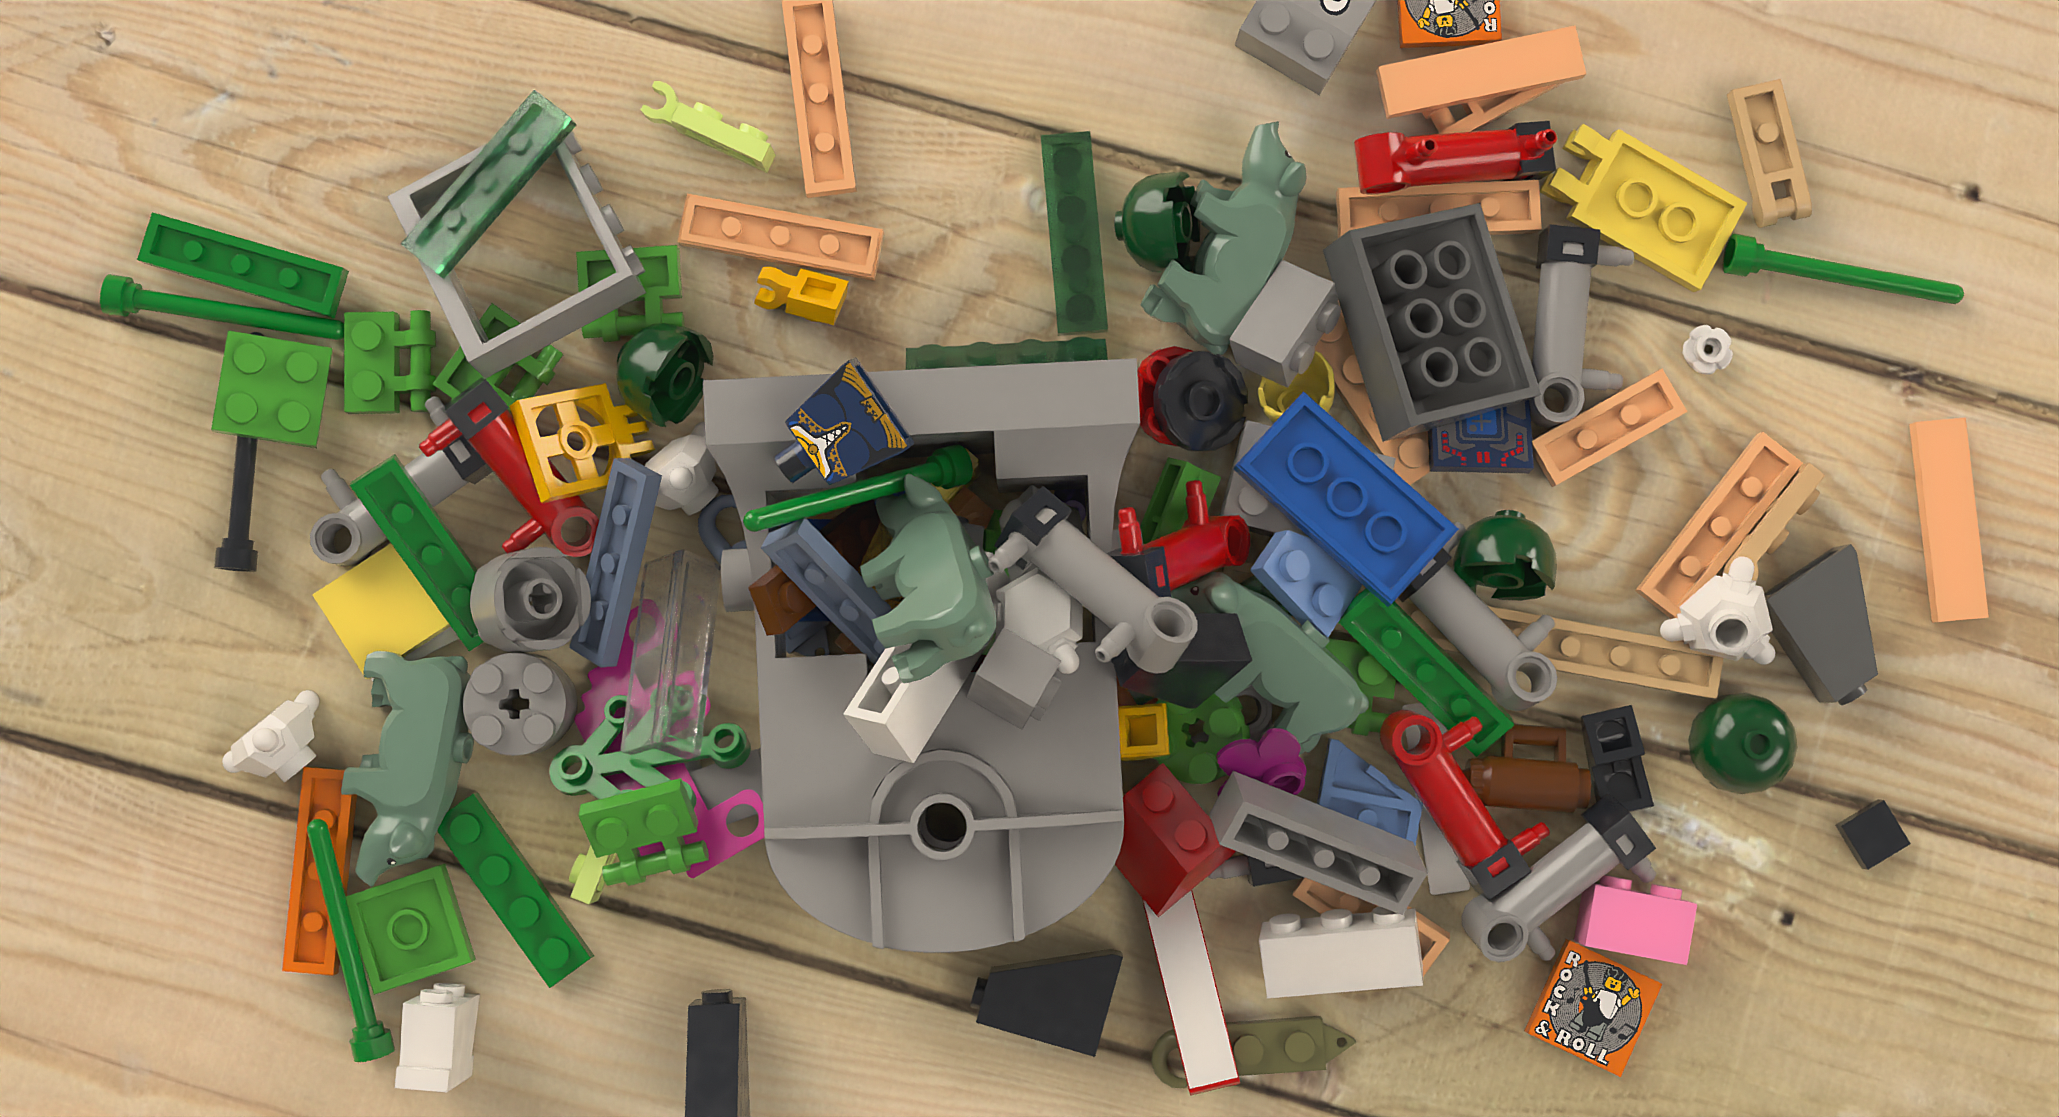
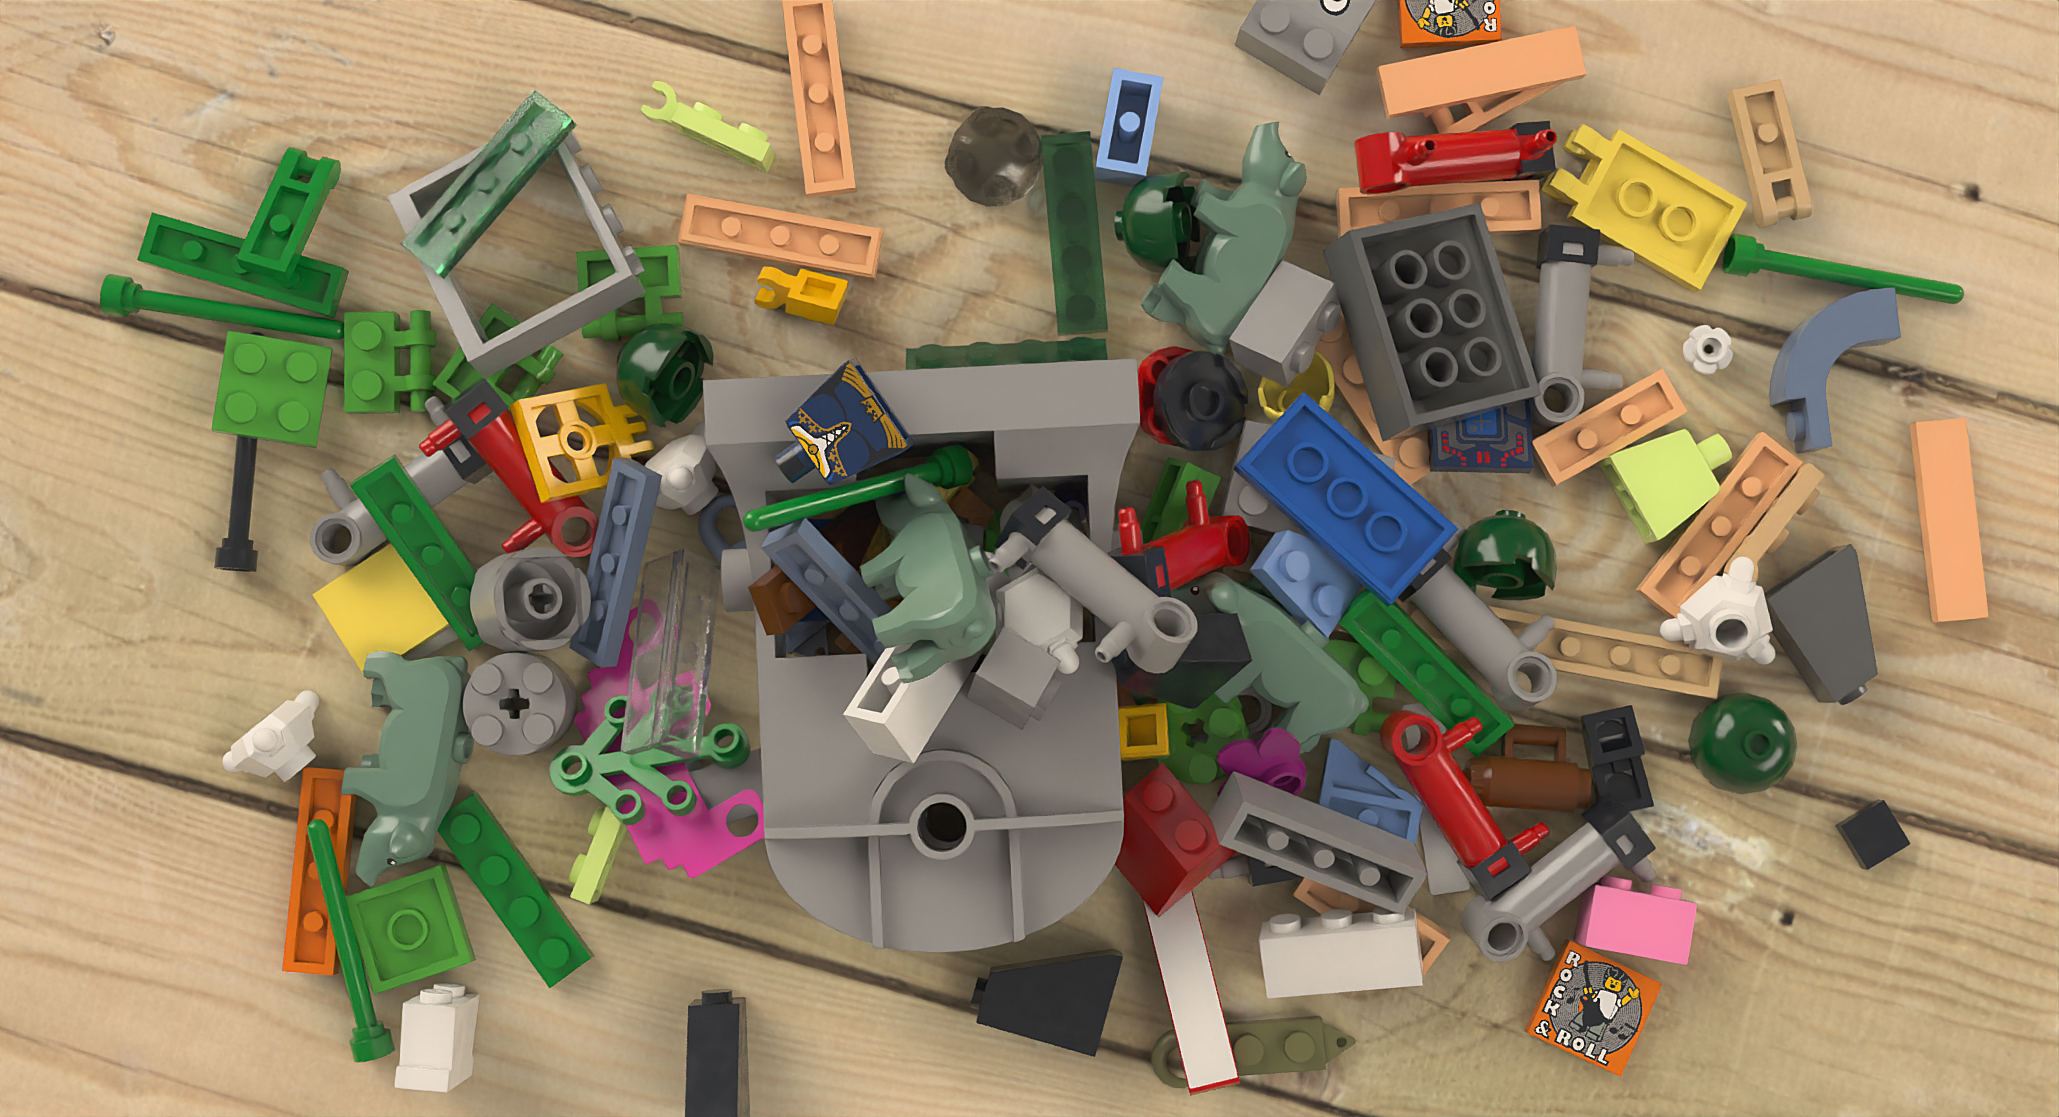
bright green plate [578,778,709,886] -> none
none -> green plate [236,147,341,282]
none -> clear smoke dish [945,106,1043,207]
none -> light blue brick [1094,68,1164,187]
none -> yellowish green torso [1598,429,1732,544]
none -> sand blue arch [1769,287,1901,453]

